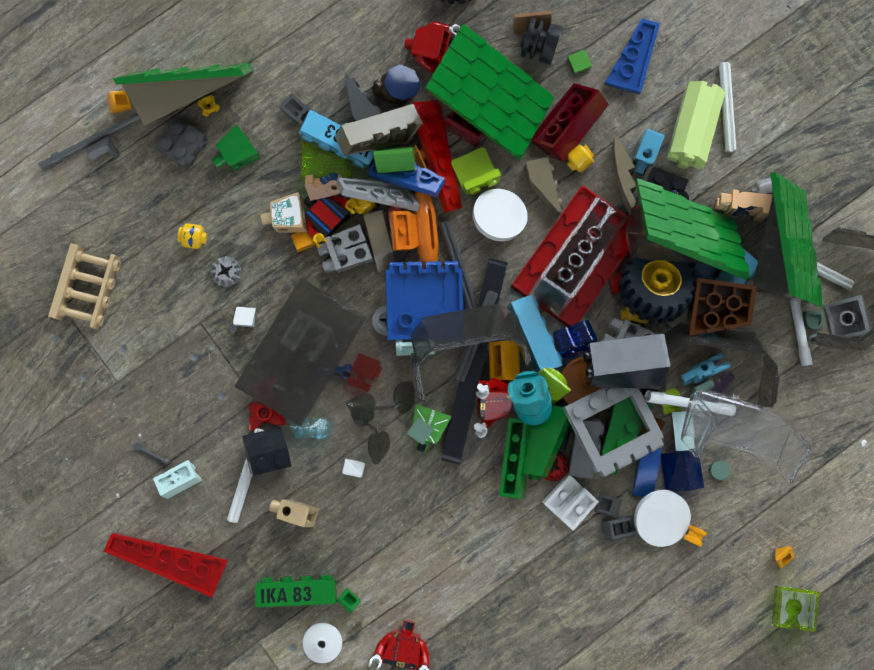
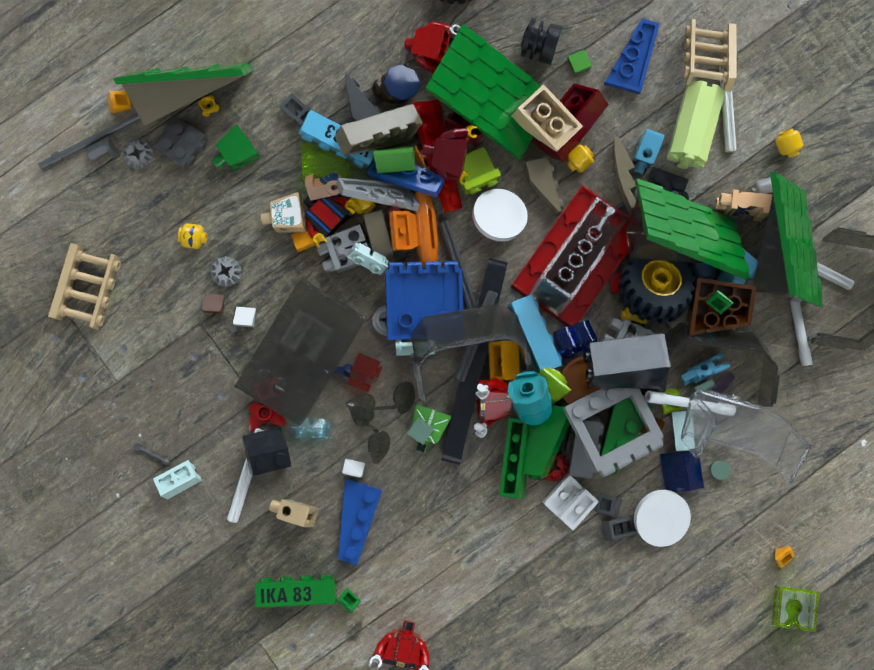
red wing [103,533,229,597] -> none
white dish [303,623,342,663] -> none
medium nougat slope [513,11,552,35] -> none
blue slope [632,439,662,497] -> none
light orange wheel [683,525,707,547] -> none
sand green tile [803,311,825,331] -> none
light grey slope [825,295,872,341] -> none
none -> light grey gear [122,139,153,169]
none -> slope [202,294,225,314]
none -> blue wing [338,478,382,565]
none -> light aqua hinge [347,243,389,275]
none -> dark red torso [422,125,477,184]
none -> tan slope [512,84,583,152]
none -> tan fence [683,19,737,92]
none -> green slope [706,290,734,314]
none -> yellow head [775,128,804,158]

